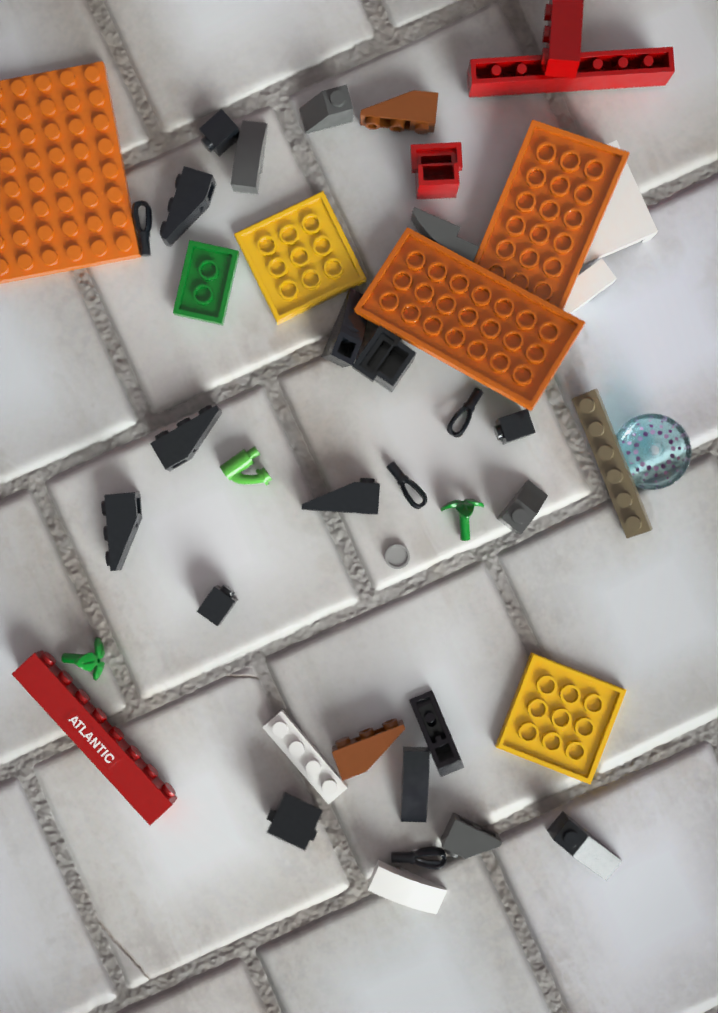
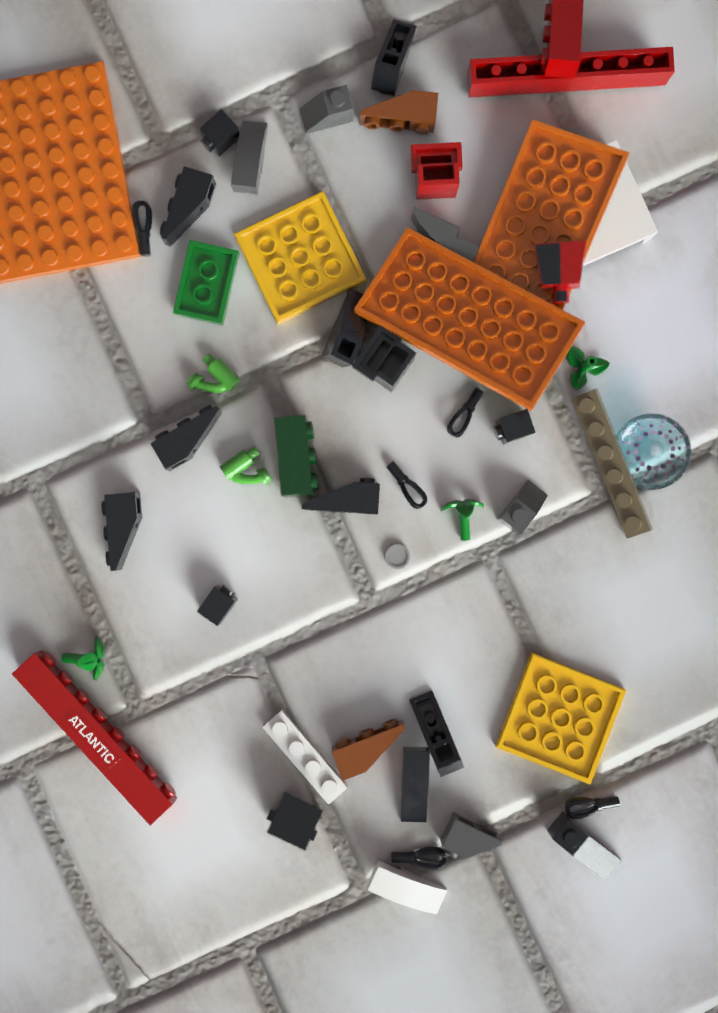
white slope [564,258,617,314] -> none
none -> bright green plant [187,353,241,393]
none -> dark green brick [274,415,319,498]
none -> black slope [371,19,417,96]
none -> torso [535,240,586,304]
none -> black piece [565,796,620,819]
none -> green plant [567,346,610,390]

